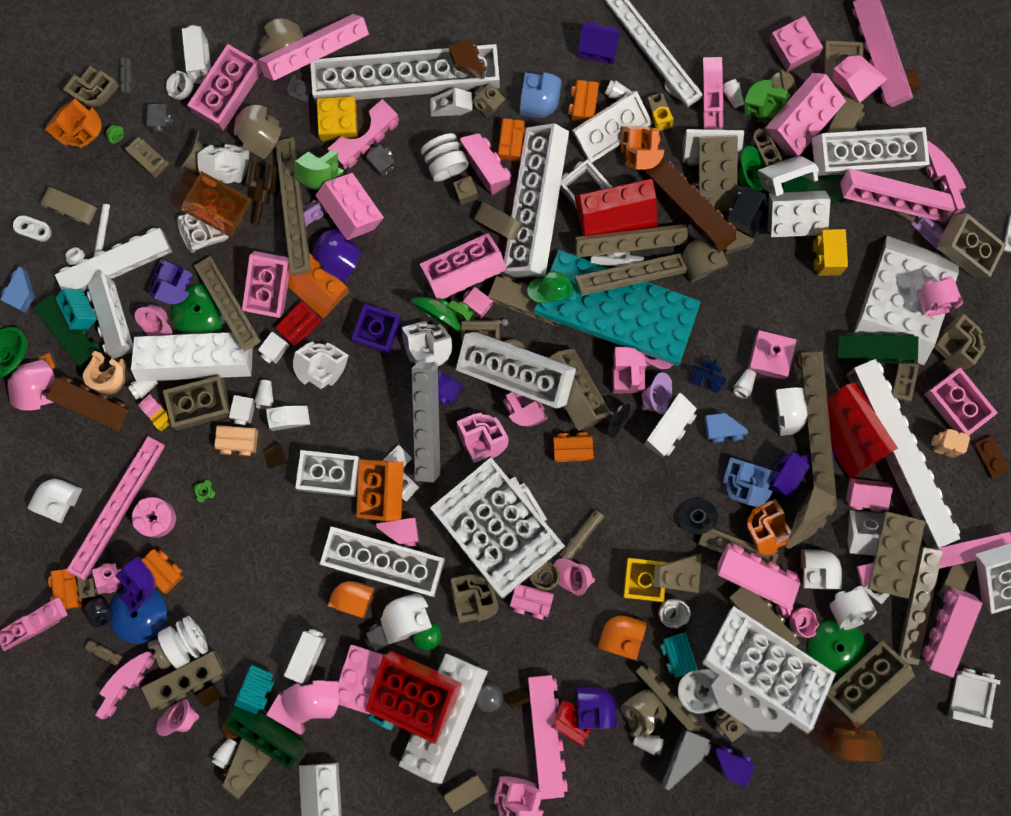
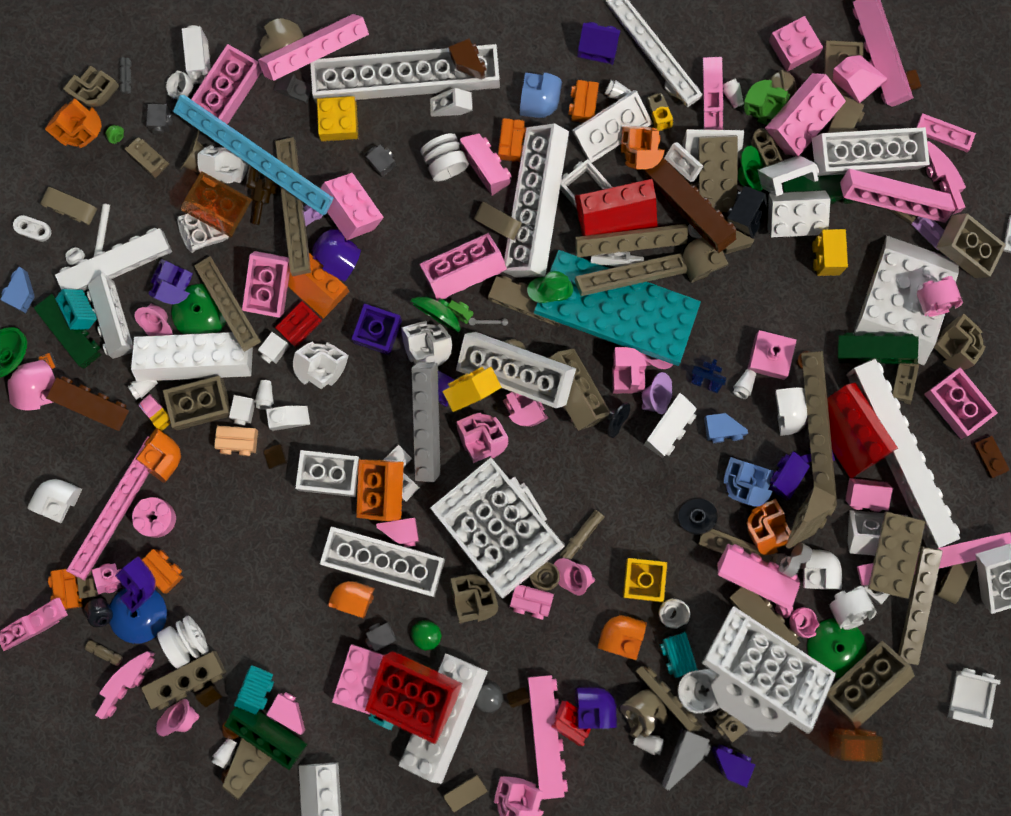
light nougat piece [83,351,126,394] -> none
dark tan hair [148,639,172,669] -> none
bright green plate [193,480,215,502] -> none
dark tan brick [234,105,282,159] -> none
bright pink brick [283,681,339,723] -> none
white window [284,629,326,684] -> none
bright green brick [295,149,344,190] -> none
bright pink arch [328,99,399,169] -> none
white brick [381,593,432,644] -> none
dark tan brick [453,176,478,205] -> none
dark tan hinge [461,321,500,343] -> none
bright pink brick [463,287,493,318] -> none
dark tan brick [472,83,505,118] -> none
orange brick [553,432,593,462] -> none
dark tan wing [653,554,702,593] -> none
bright pink brick [922,587,982,677] -> none
light nougat brick [931,429,970,458] -> none
none -> orange brick [135,428,181,483]
none -> medium azure plate [173,95,334,215]
none -> yellow brick [443,366,501,412]
none -> white plate [664,142,703,182]
none -> light grey piece [779,542,812,577]
none -> bright pink plate [916,114,976,152]

